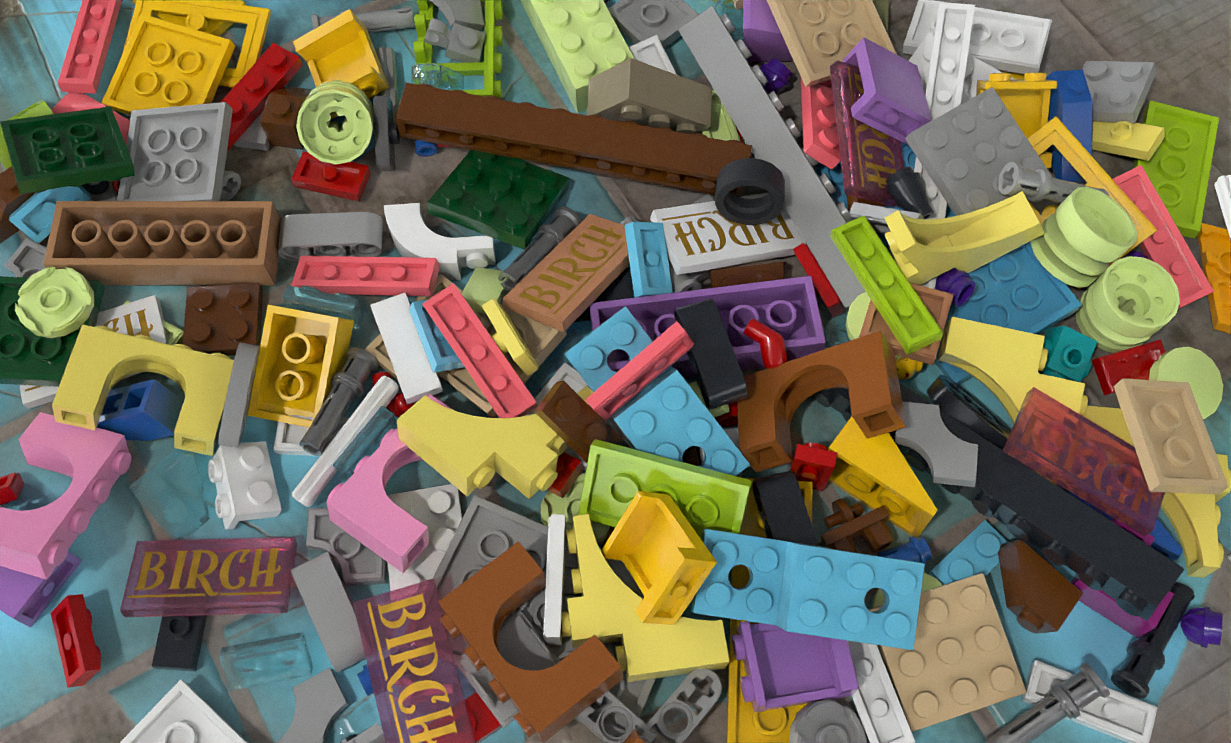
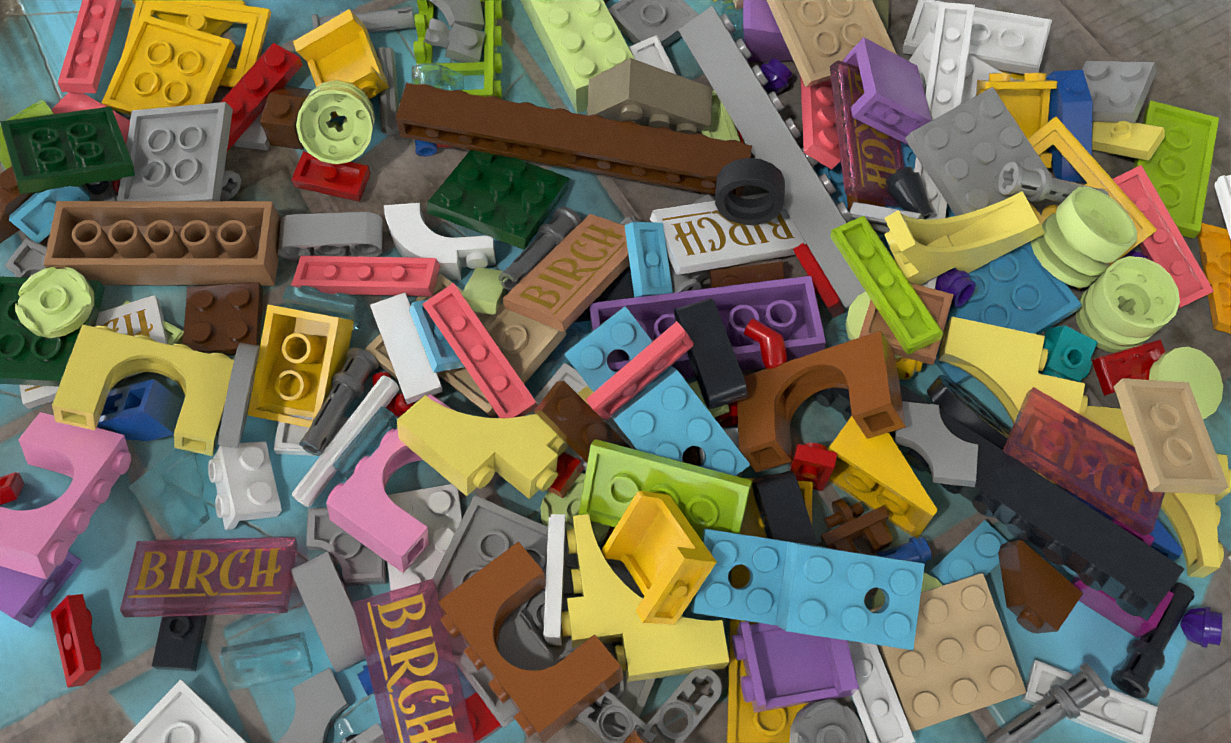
black plate [373,96,400,171] -> none
light yellow plate [482,298,539,376] -> none

